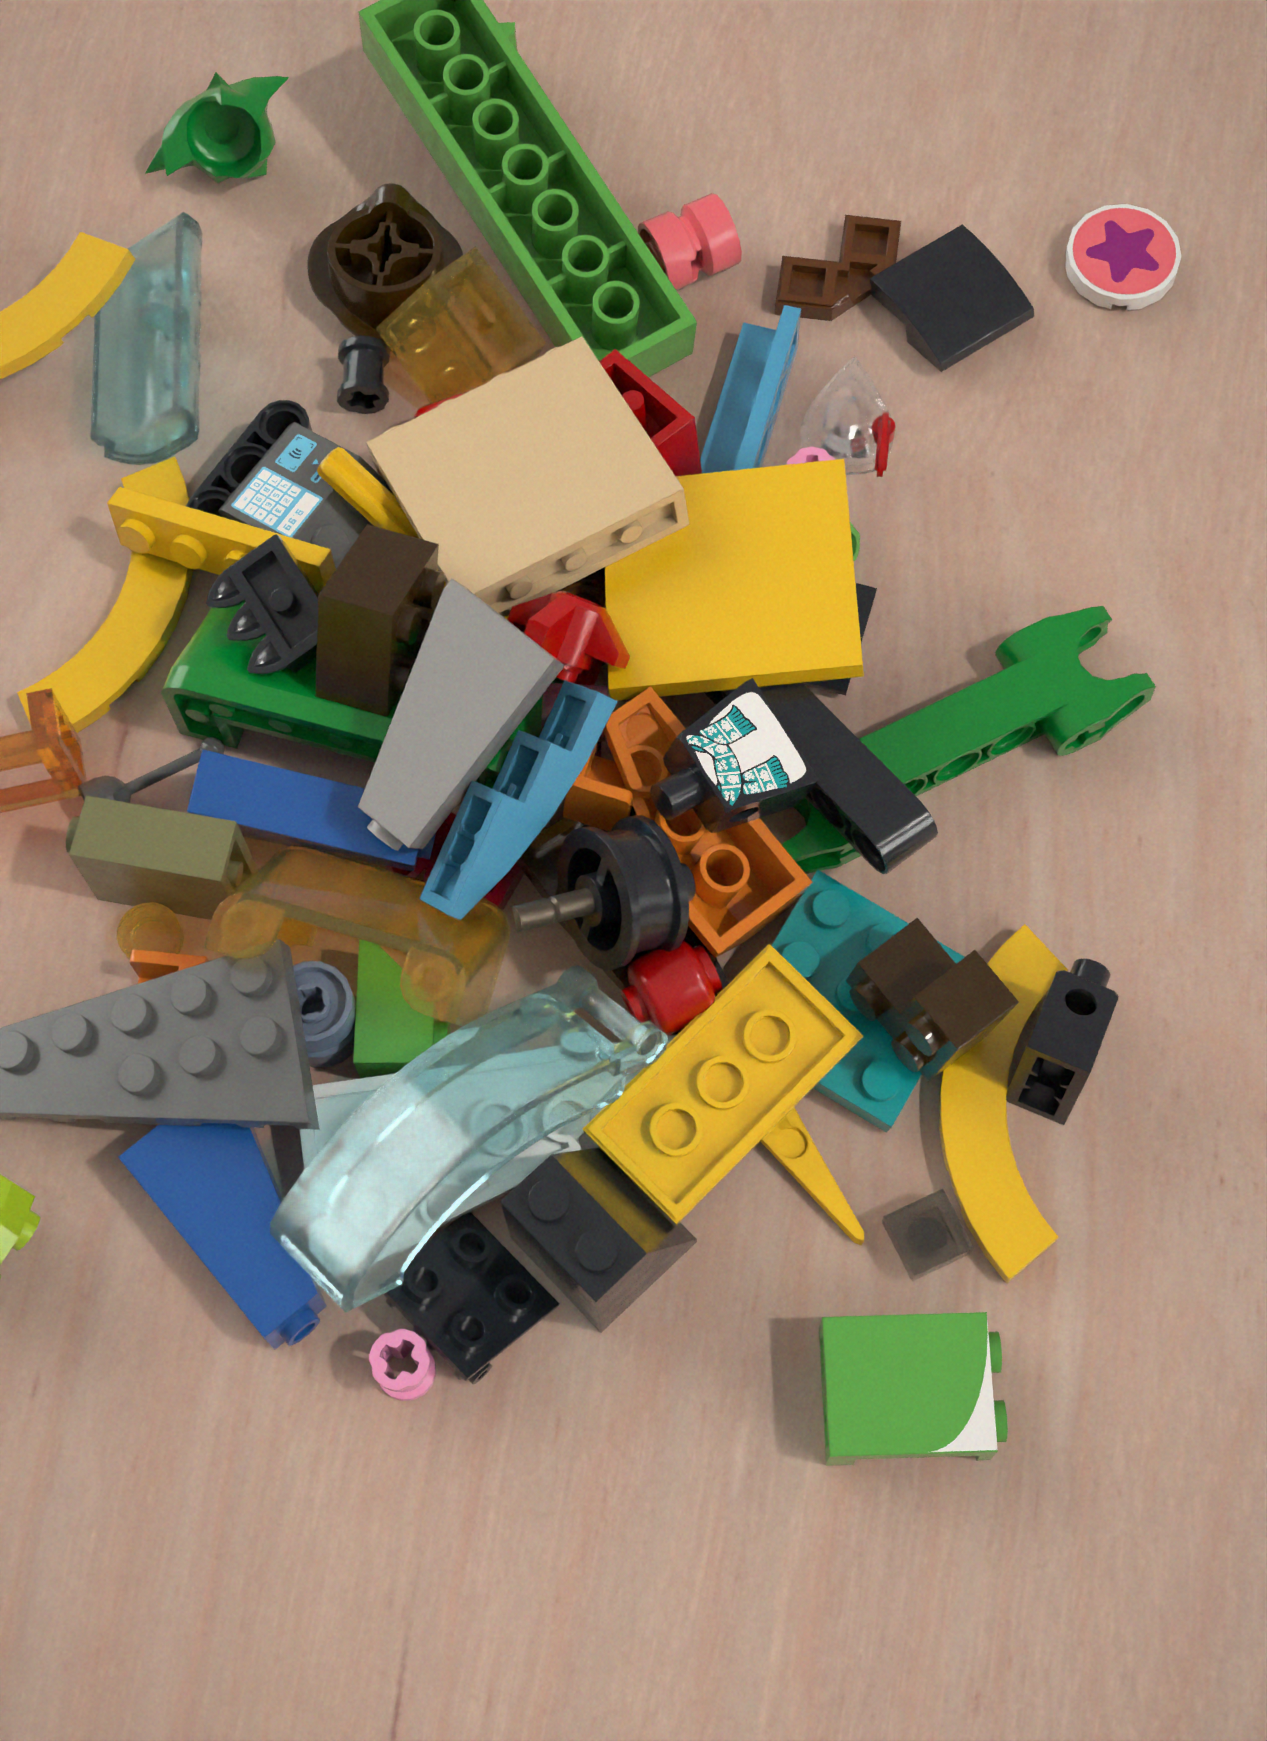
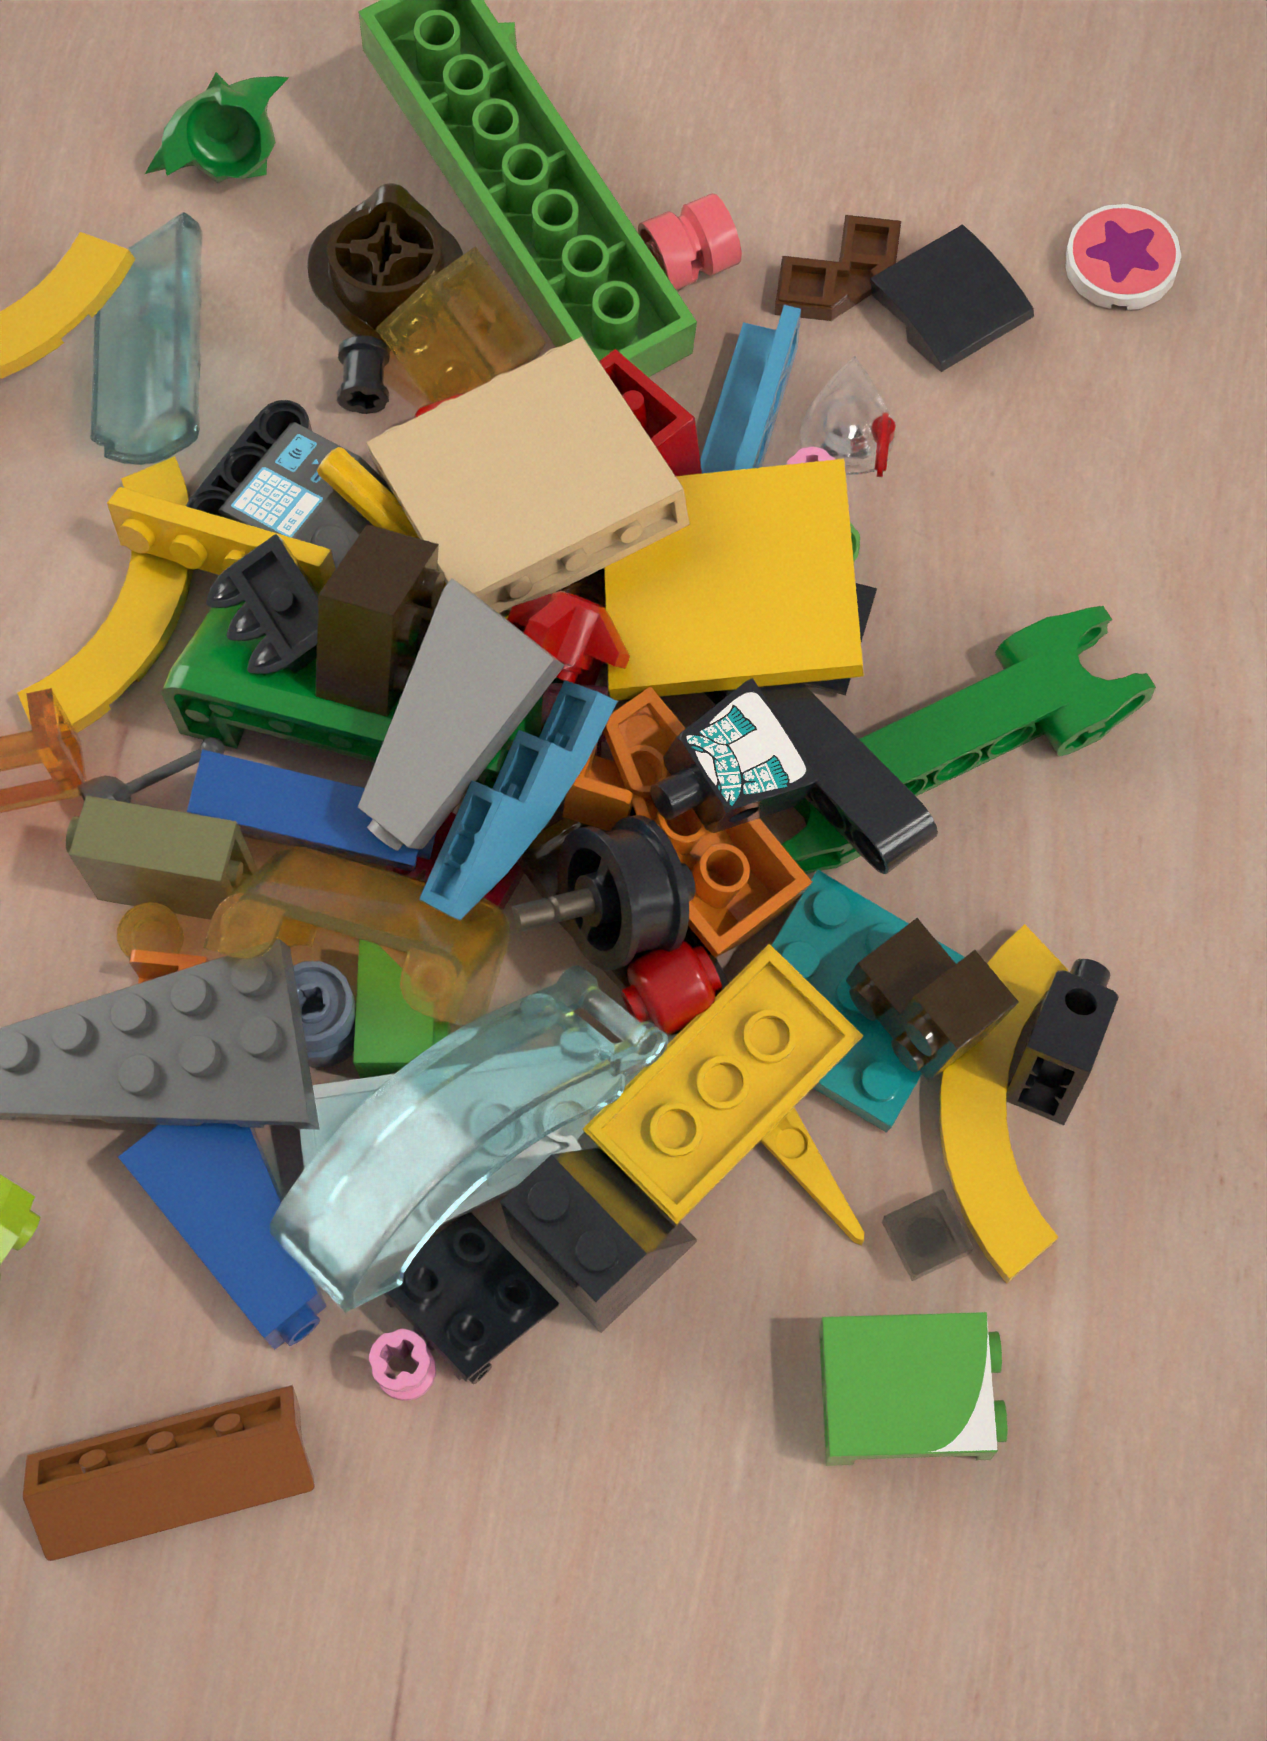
none -> dark orange panel [23,1385,315,1561]

